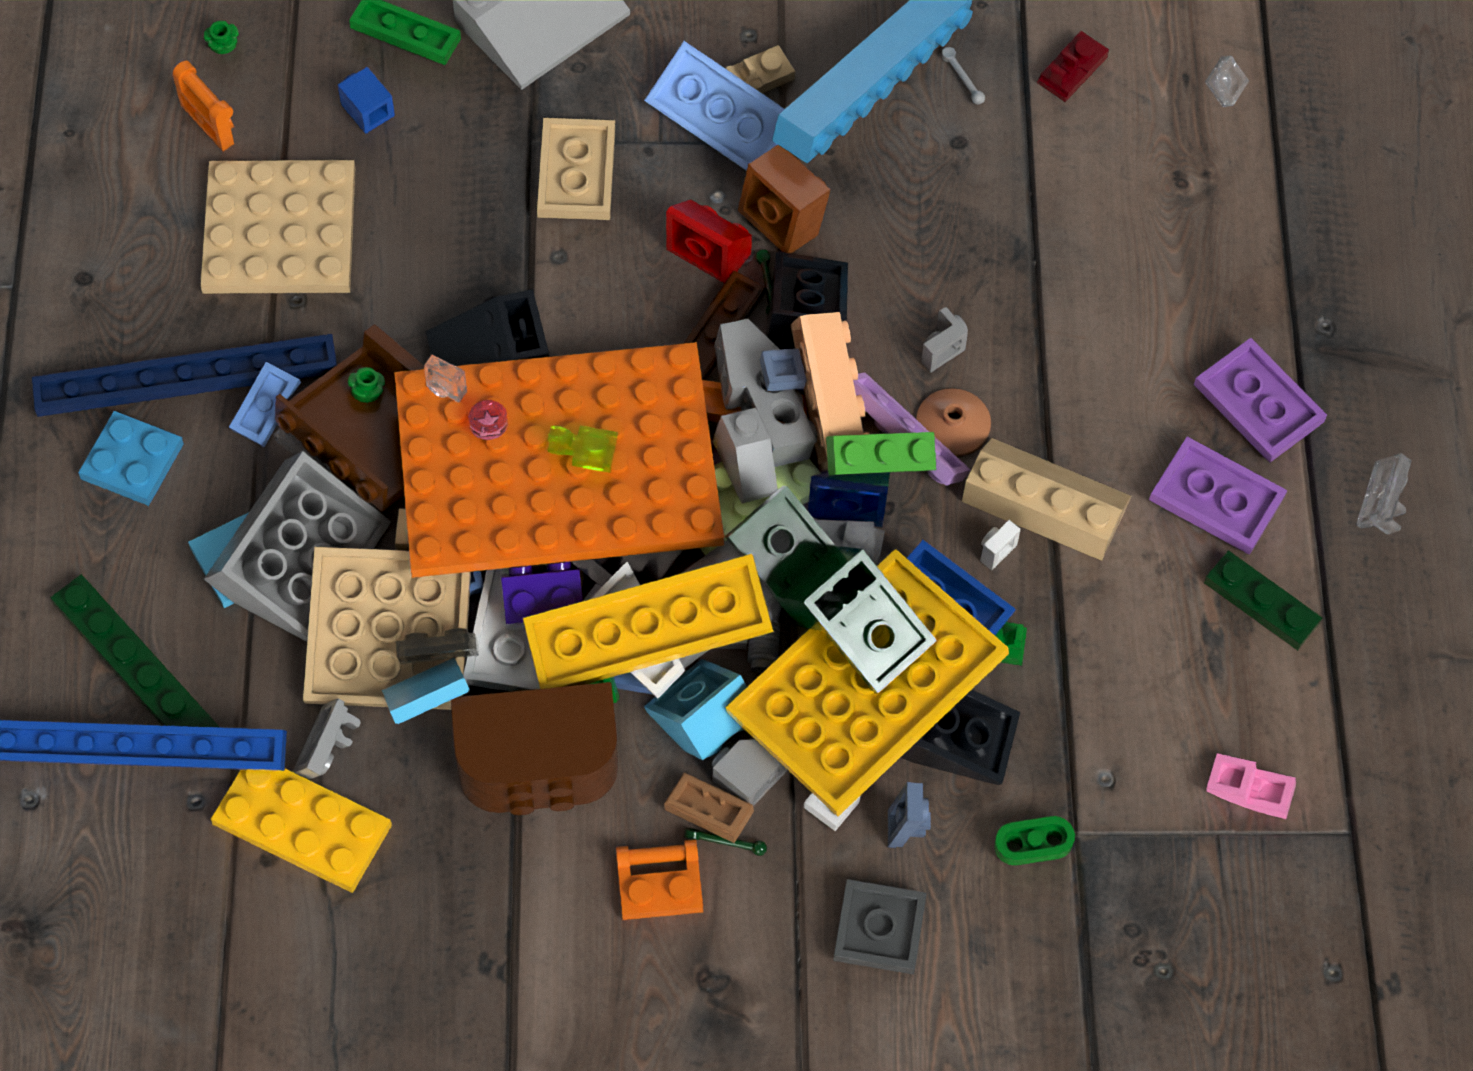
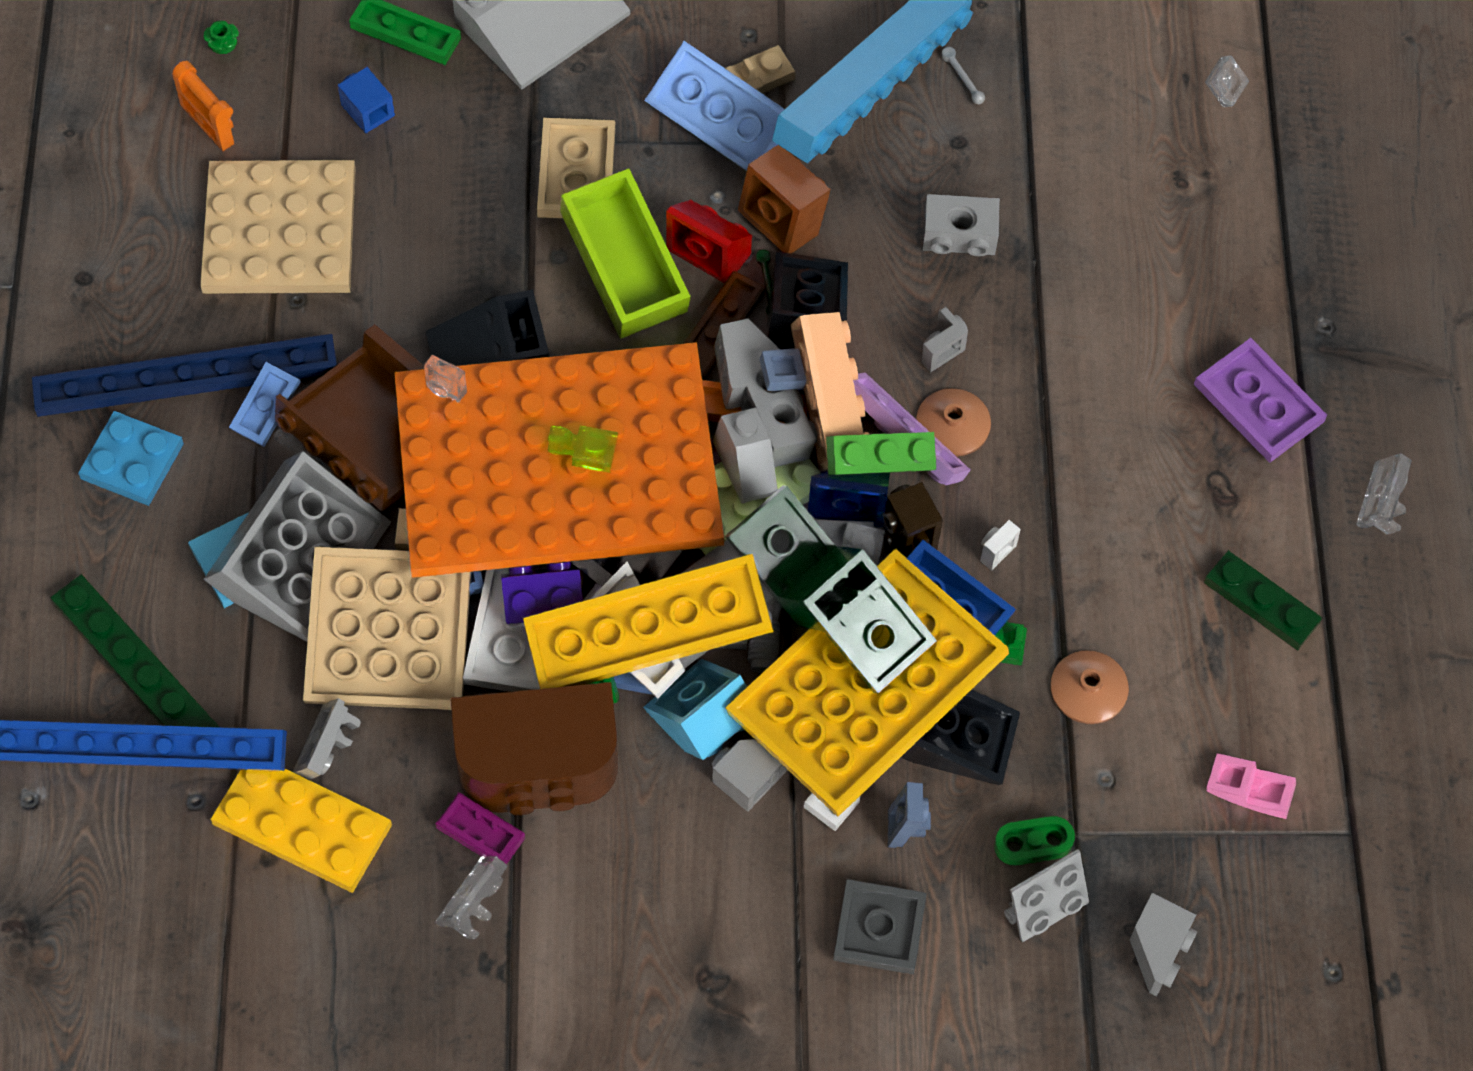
green plate [348,367,385,403] -> none
medium azure tile [382,658,470,724] -> none
clear smoke plate [396,628,479,664] -> none
clear pink tile [468,400,508,440] -> none
orange plate [616,839,703,920] -> none
medium nougat plate [664,772,754,843] -> none
dark green hinge [684,828,767,856] -> none
tan slope [962,438,1131,561] -> none
dark red plate [1037,31,1109,102] -> none
medium lavender plate [1149,437,1288,555] -> none
none -> clear plate [435,856,508,939]
none -> magenta plate [436,792,525,870]
none -> lime piece [560,169,691,339]
none -> dark brown brick [880,482,943,558]
none -> light grey brick [923,194,1000,256]
none -> light grey hinge [1004,849,1089,943]
none -> nougat dish [1050,651,1129,724]
none -> light grey slope [1130,893,1198,997]

